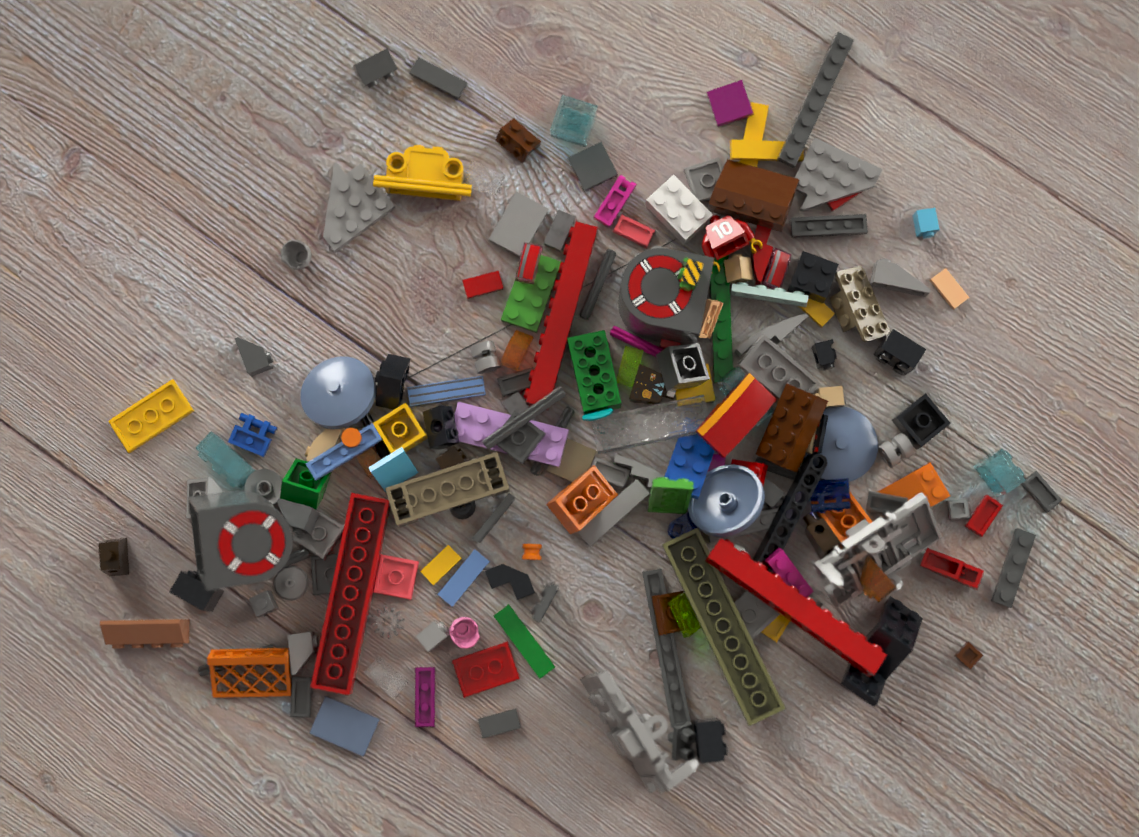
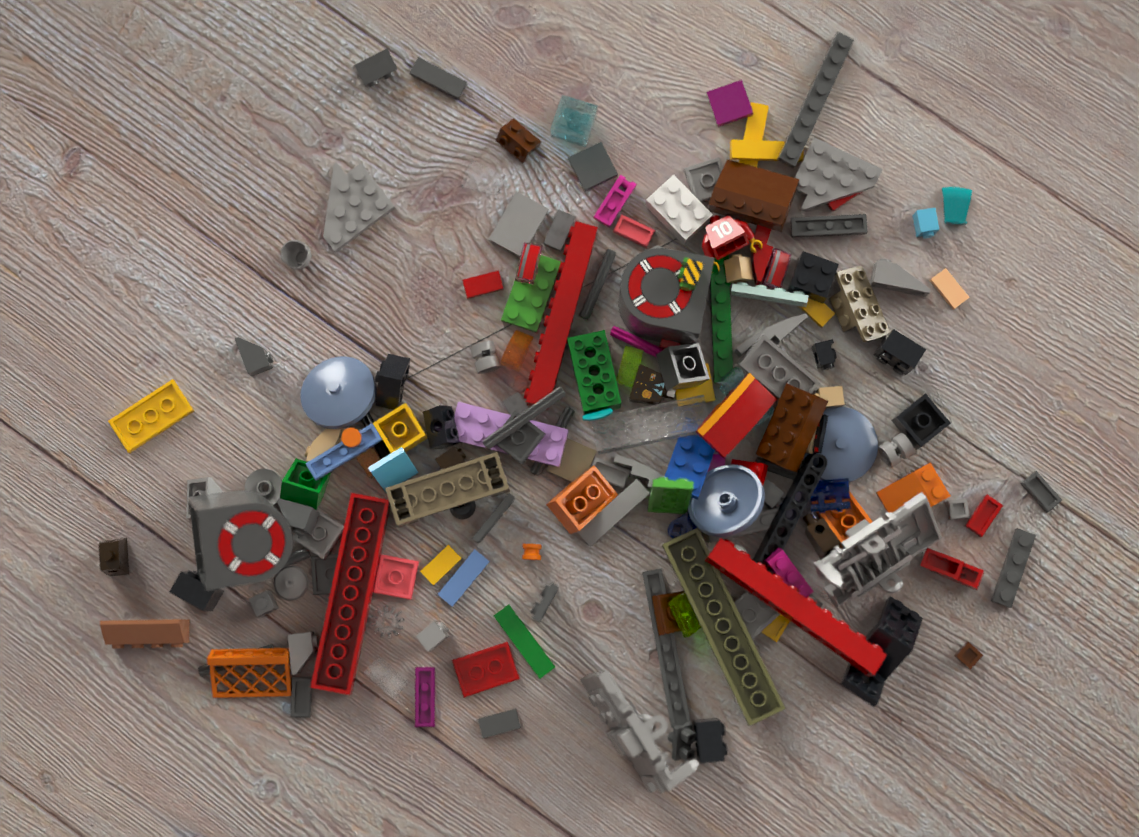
clear light blue brick [195,431,256,488] -> none
blue plate [228,413,277,457] -> none
sand blue tile [310,696,380,756] -> none
yellow brick [373,145,472,201] -> none
medium blue tile [407,376,486,407] -> none
bright pink hair [449,617,480,649] -> none
black tile [485,564,535,600] -> none
dark grey tile [497,367,534,397] -> none
light nougat plate [698,299,723,338] -> none
clear orange slope [860,556,897,603] -> none
dark grey tile [866,491,908,514] -> none
clear light blue brick [973,448,1026,497] -> none
none -> teal piece [942,187,972,225]

